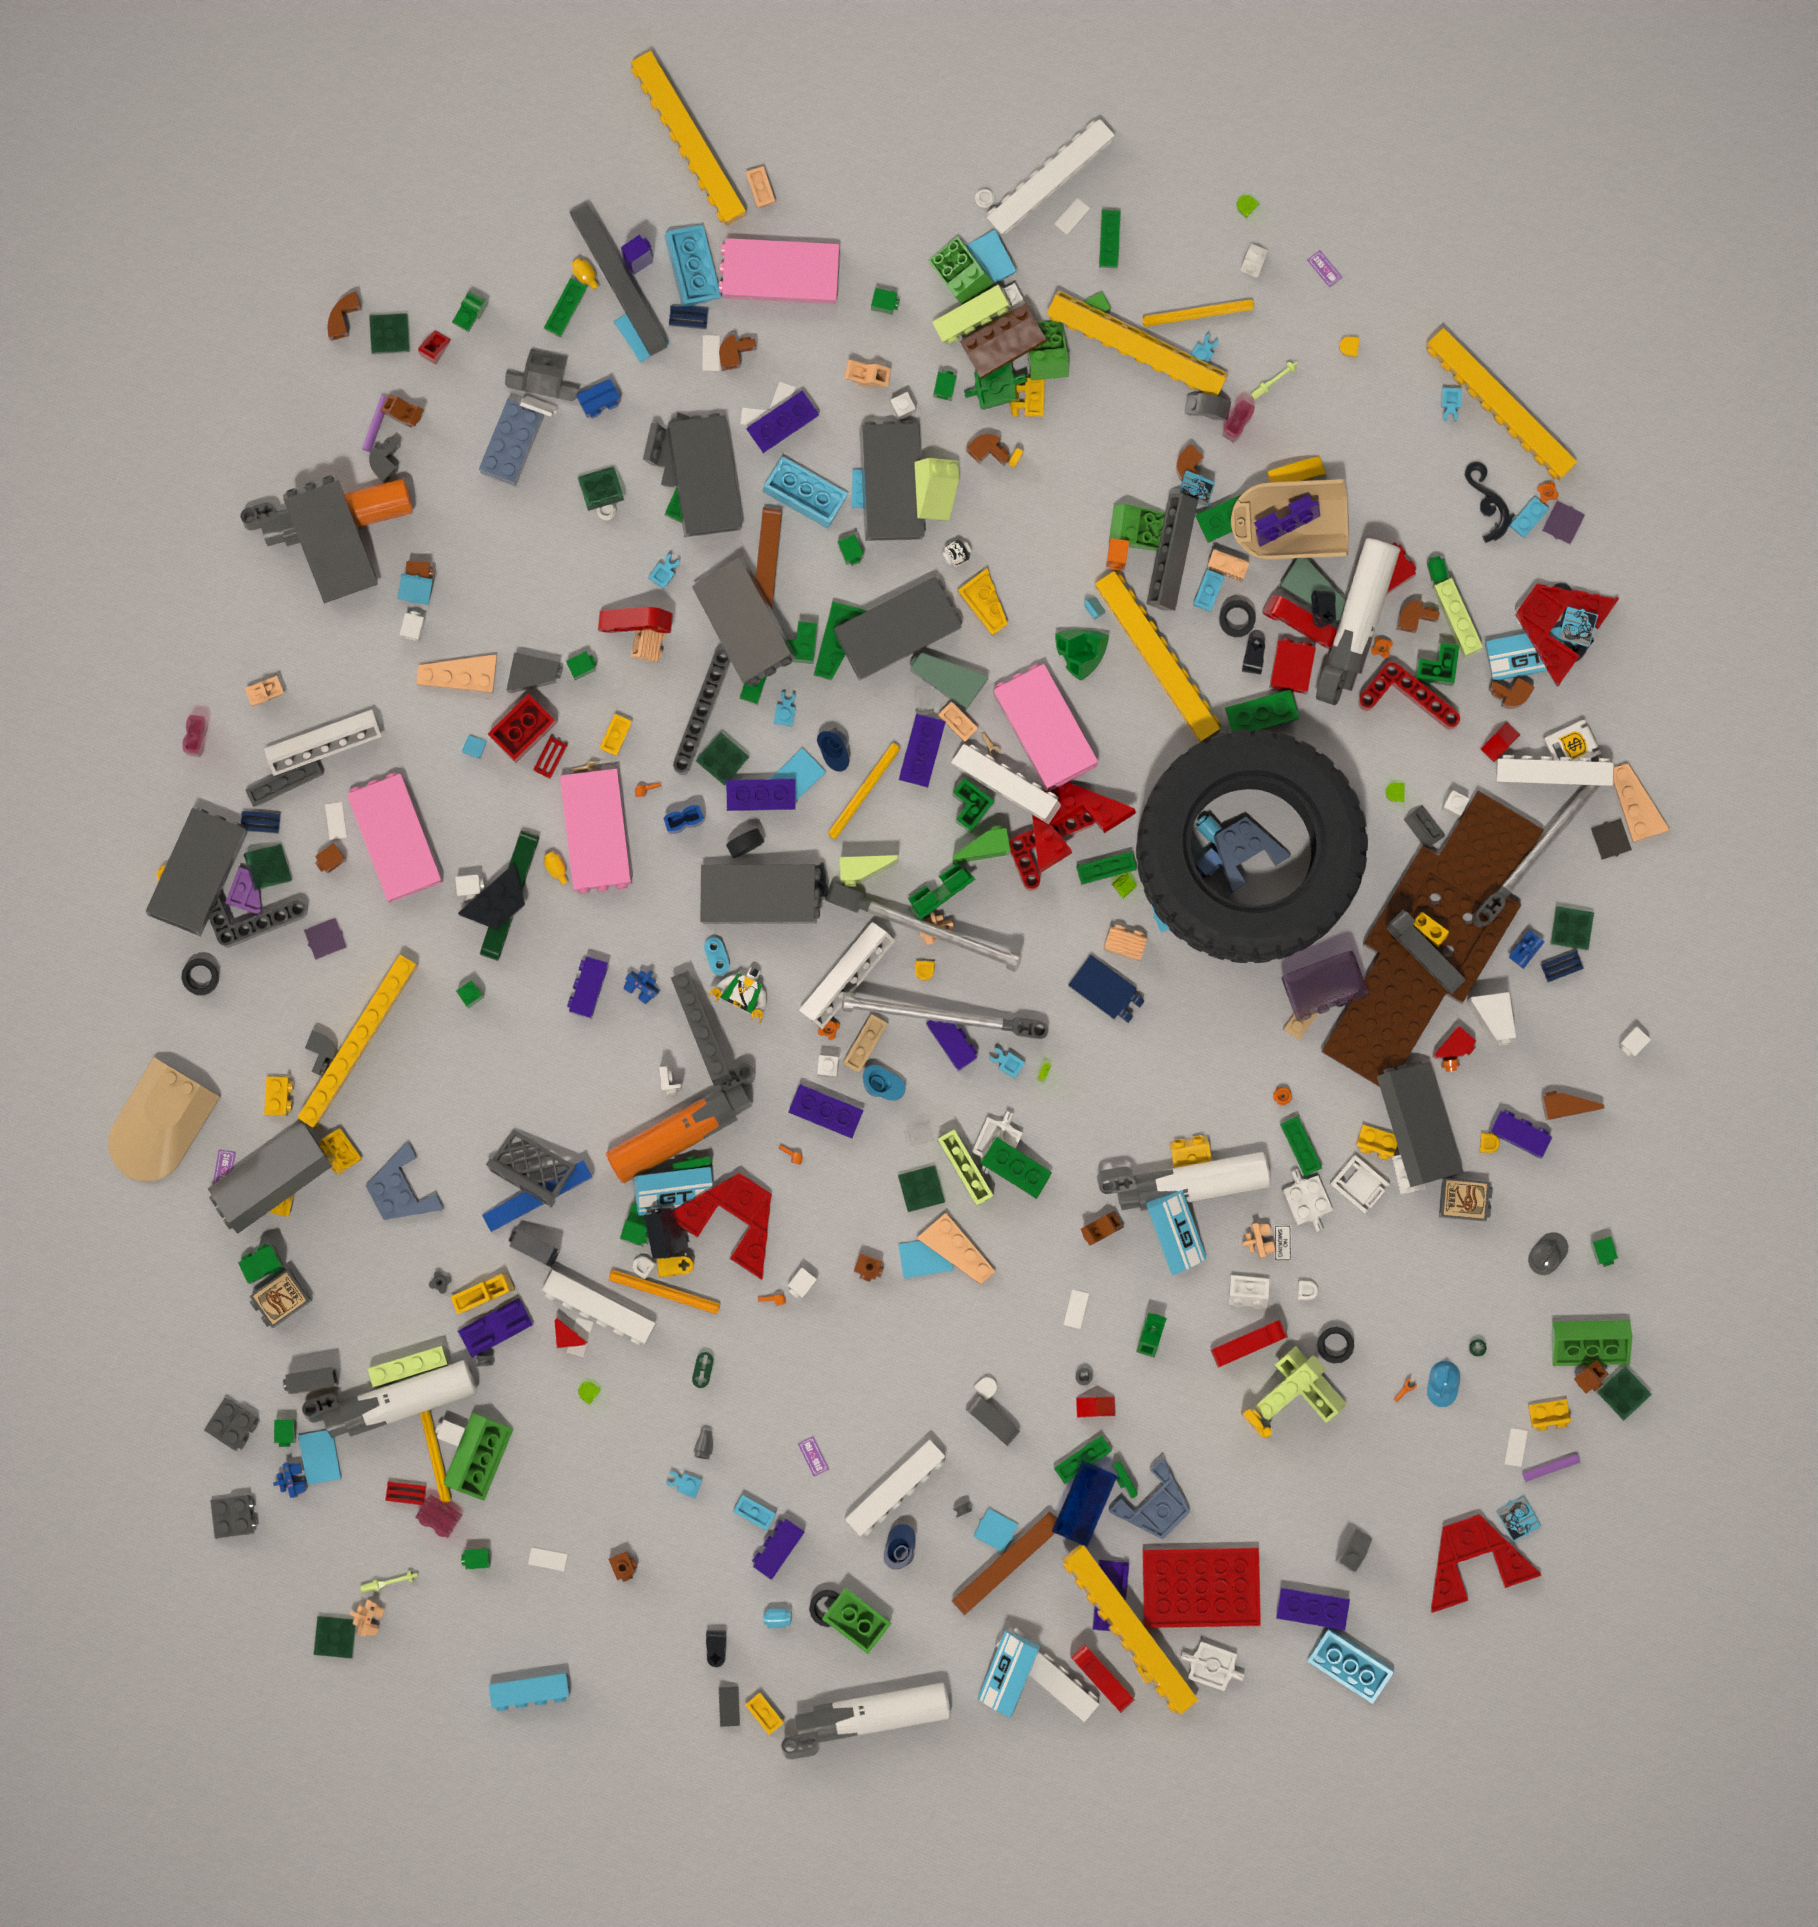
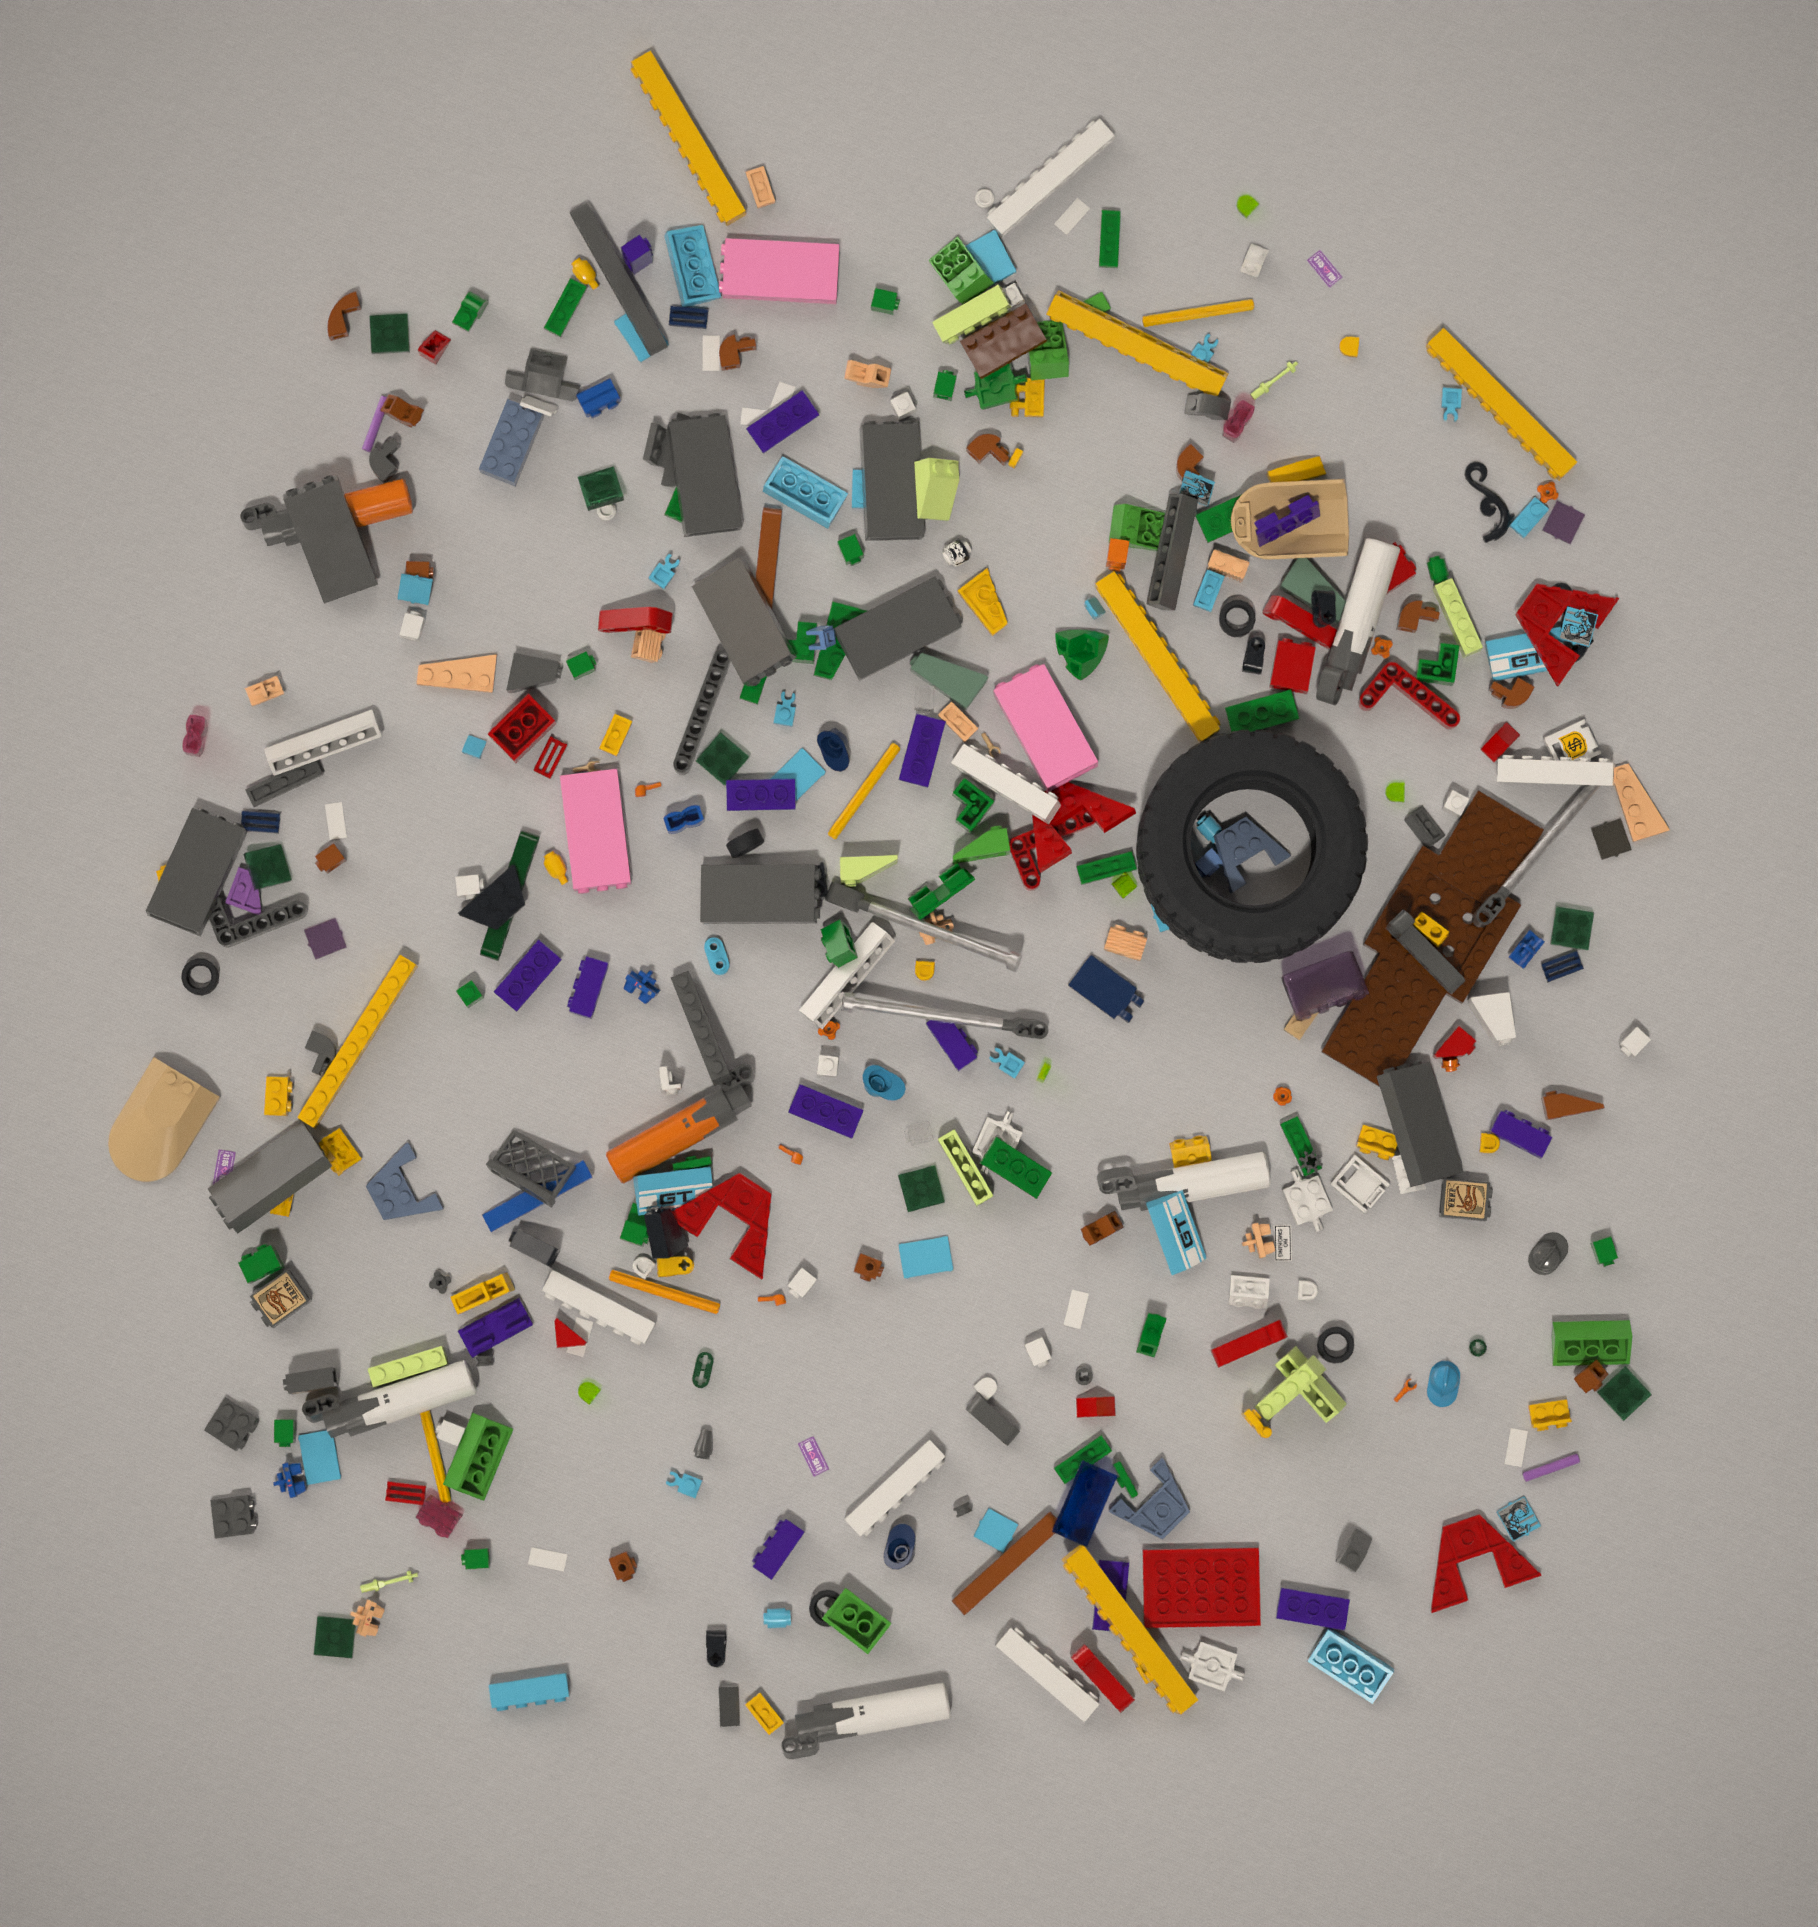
bright pink brick [347,772,443,903] -> none
torso [708,967,767,1023] -> none
medium azure plate [733,1495,776,1531] -> none
tan plate [843,1014,888,1073] -> none
light nougat wing [916,1213,996,1285] -> none
medium azure slope [978,1630,1041,1718] -> none
none -> dark purple brick [494,940,562,1012]
none -> medium blue window [806,626,836,650]
none -> green brick [820,919,858,968]
none -> white brick [1024,1337,1051,1368]
none -> dark grey gear [1299,1150,1323,1174]

